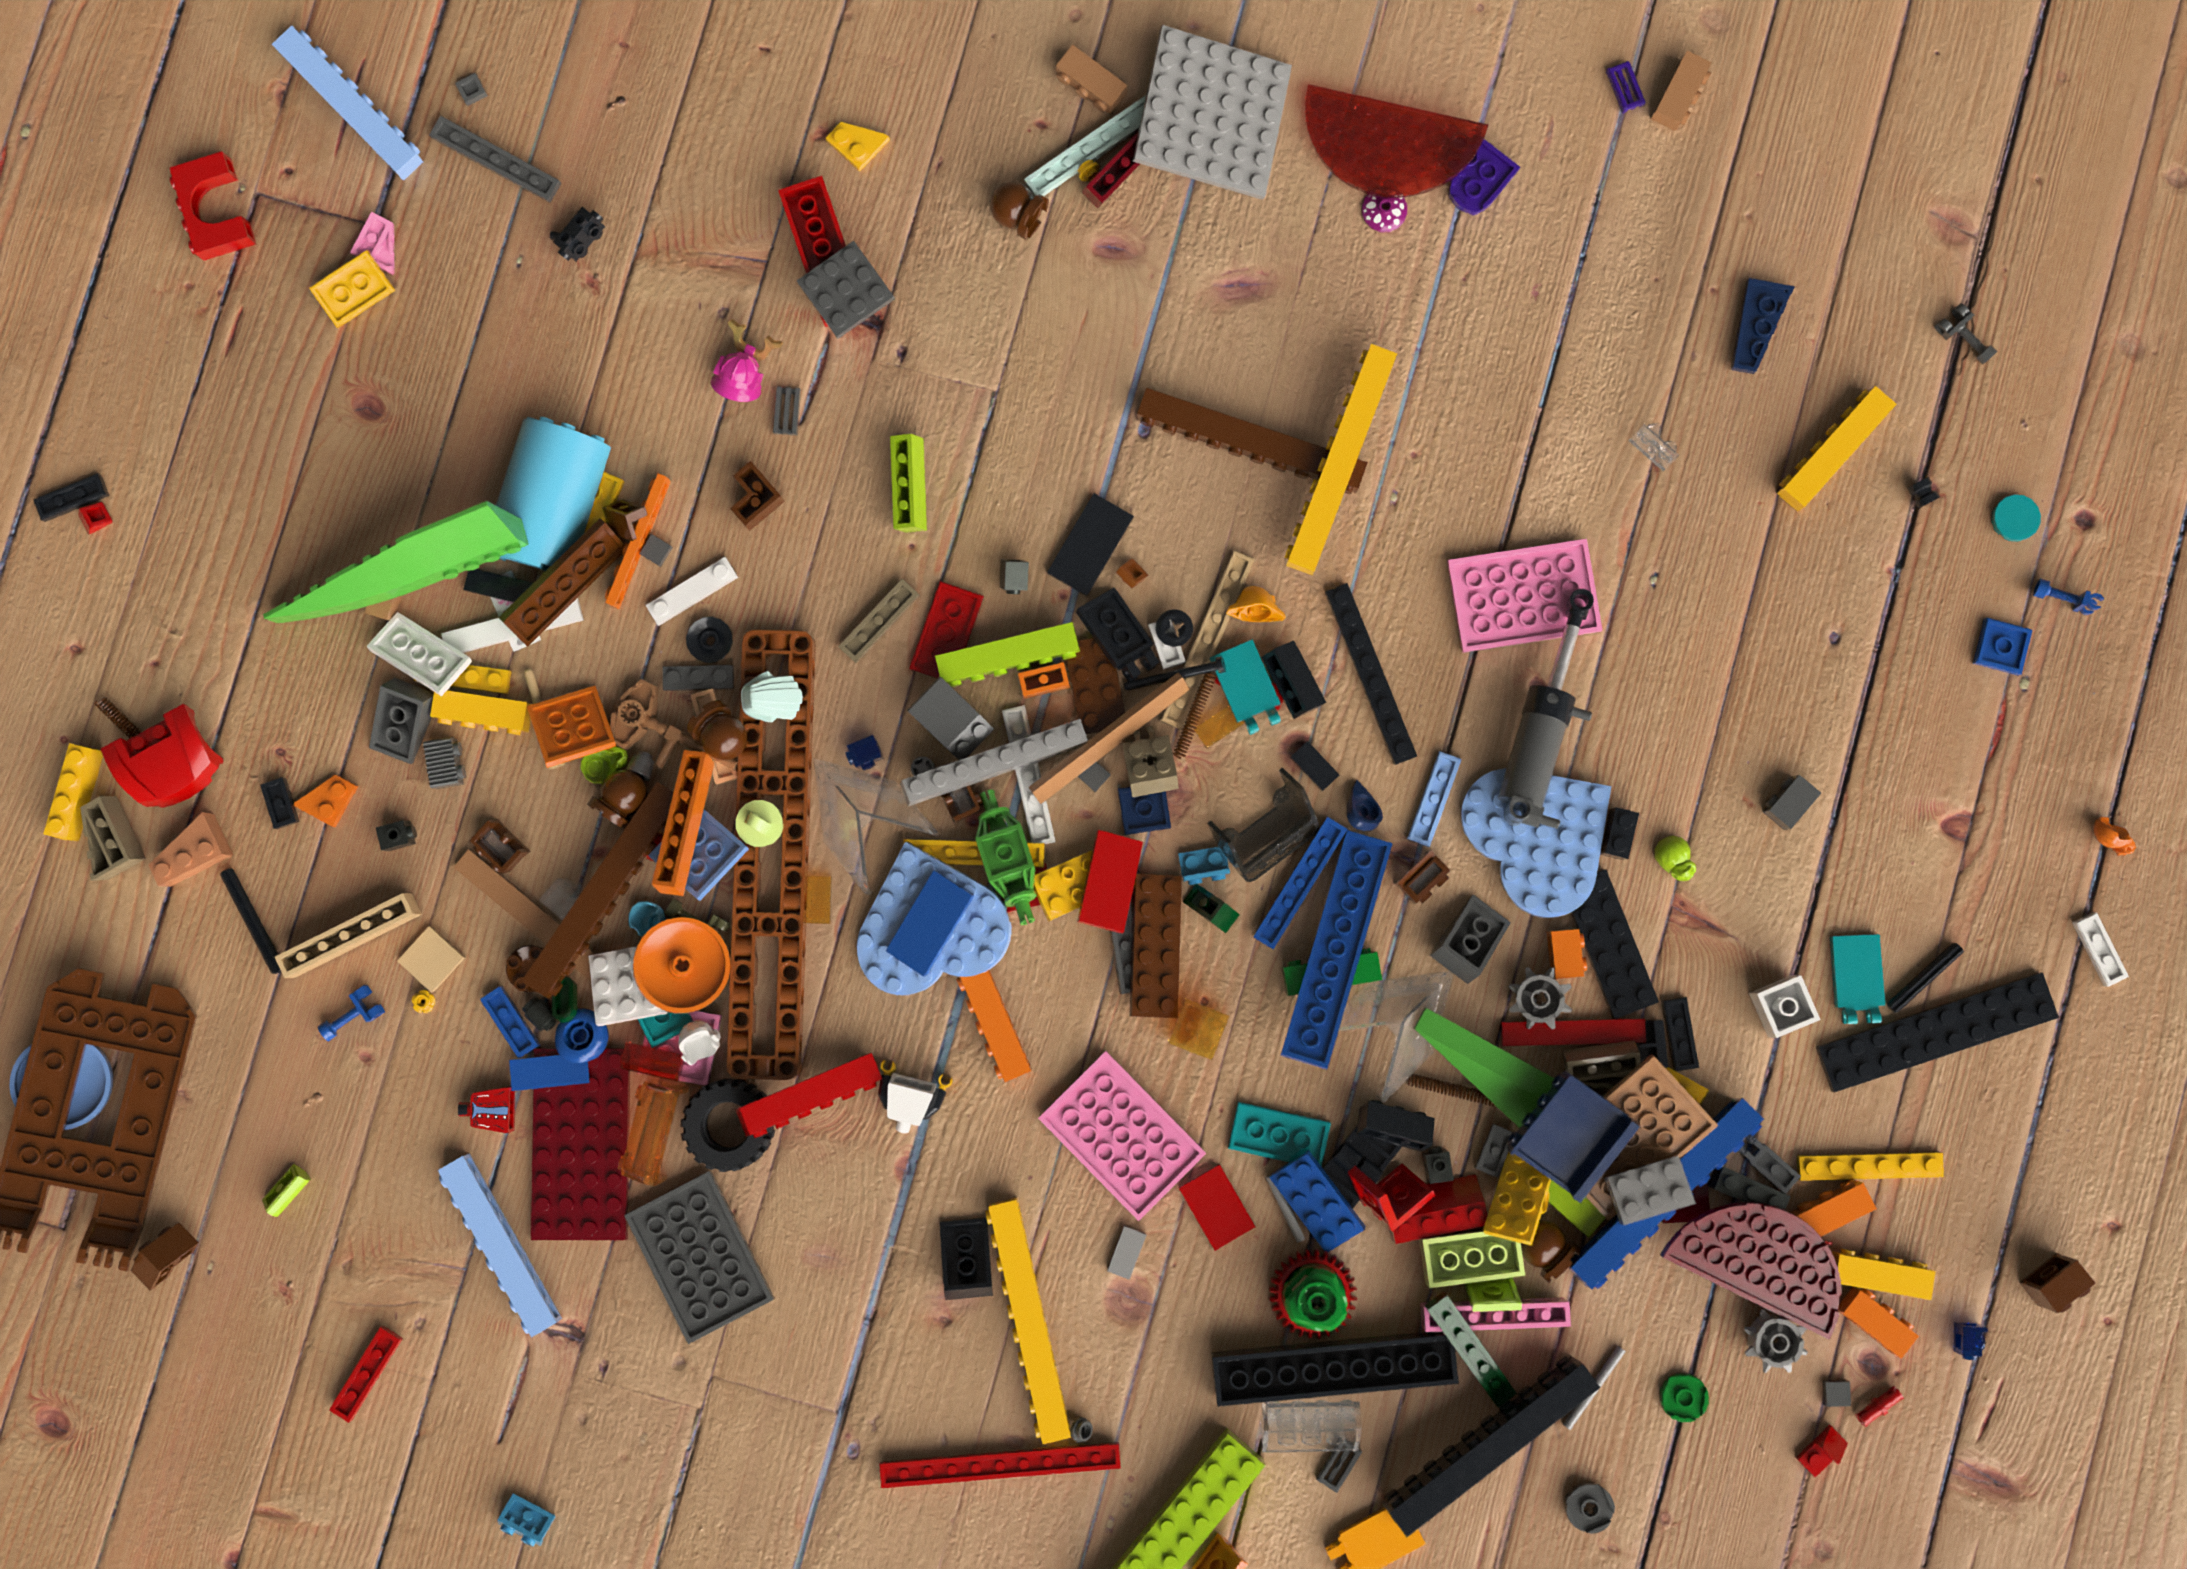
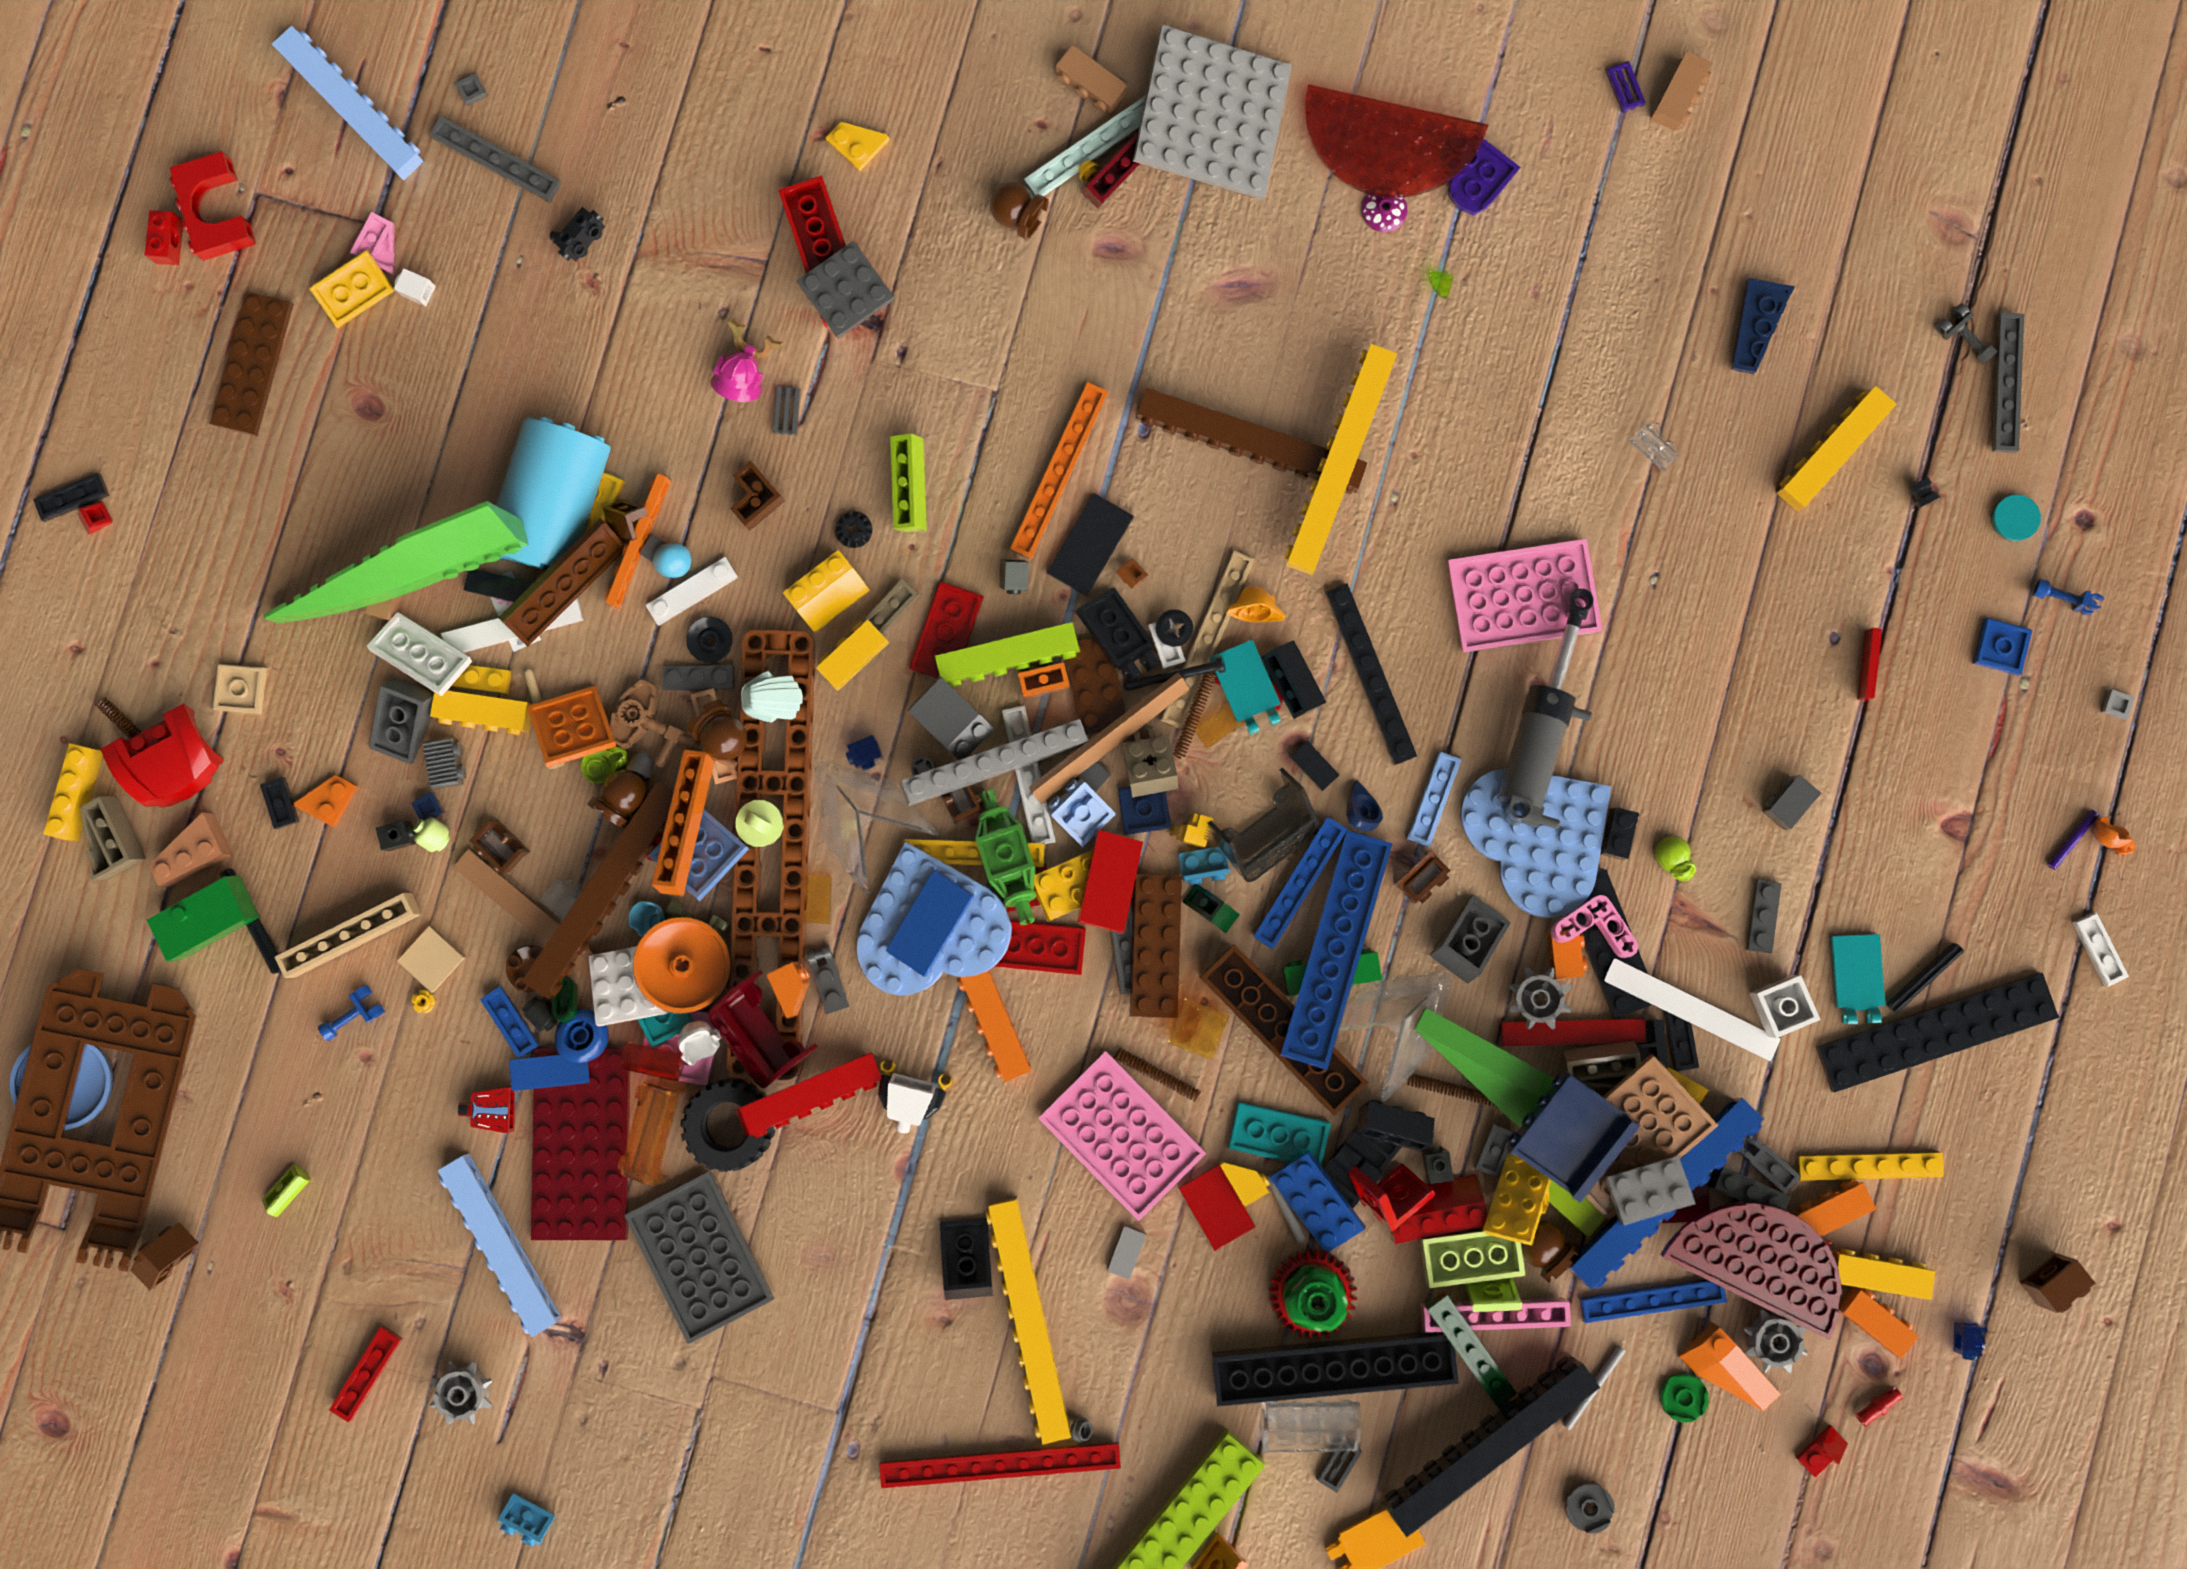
dark grey tile [1823,1380,1851,1407] -> none
none -> red brick [144,210,183,265]
none -> green brick [147,875,260,962]
none -> reddish brown plate [209,292,293,436]
none -> tan tile [212,664,267,715]
none -> white brick [394,268,436,306]
none -> dark blue plate [411,792,445,821]
none -> yellowish green head [413,817,451,852]
none -> light grey brick [430,1361,492,1425]
none -> medium azure hair [653,543,692,578]
none -> dark red windscreen [708,970,818,1088]
none -> orange slope [766,962,810,1019]
none -> yellow slope [783,550,870,633]
none -> dark grey plate [806,944,850,1014]
none -> yellow brick [816,620,889,691]
none -> black gear [835,511,873,548]
none -> red tile [994,920,1086,975]
none -> orange plate [1010,382,1109,560]
none -> light blue plate [1047,779,1116,847]
none -> reddish brown piece [1113,1048,1201,1102]
none -> yellow piece [1169,813,1213,847]
none -> reddish brown brick [1199,944,1369,1116]
none -> yellow slope [1219,1160,1270,1207]
none -> clear neon green tile [1429,270,1453,299]
none -> bright pink beam [1551,895,1638,958]
none -> blue tile [1580,1279,1727,1323]
none -> white sticker [1605,959,1780,1061]
none -> orange wedge [1678,1323,1780,1411]
none -> dark grey plate [1746,880,1782,954]
none -> red tile [1858,628,1882,701]
none -> dark grey plate [1992,312,2024,453]
none -> dark purple bar [2047,810,2099,870]
none -> light grey tile [2101,689,2135,720]

